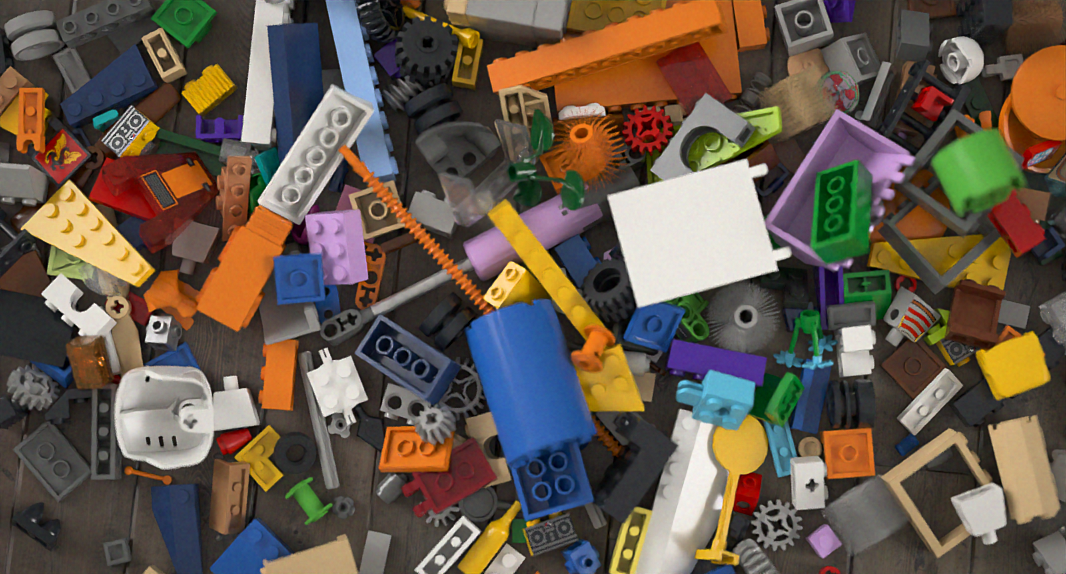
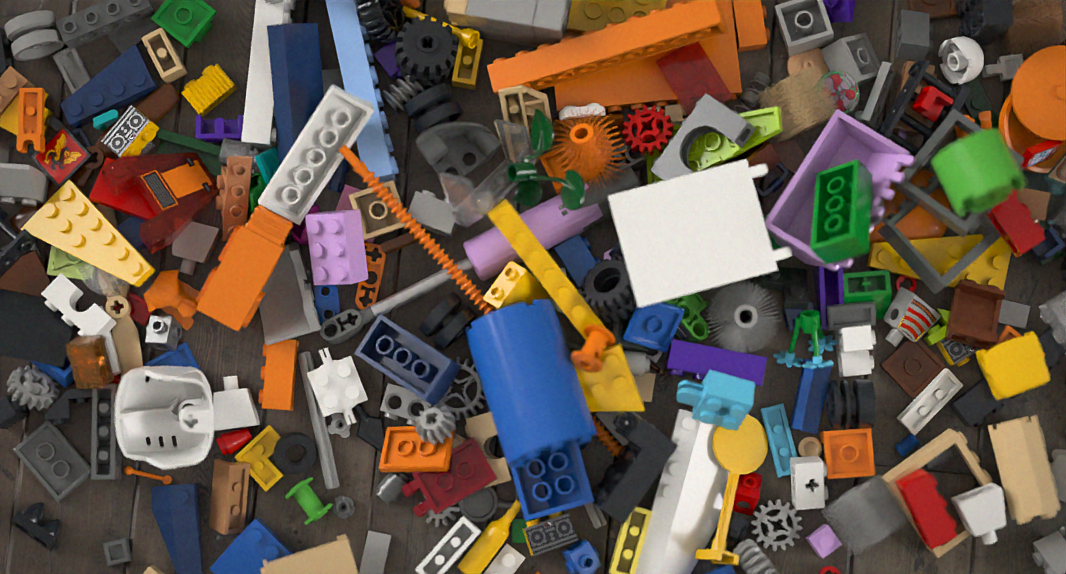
blue tile [273,252,325,305] -> none
green bracket [748,372,805,428] -> none
none -> red brick [895,468,957,550]

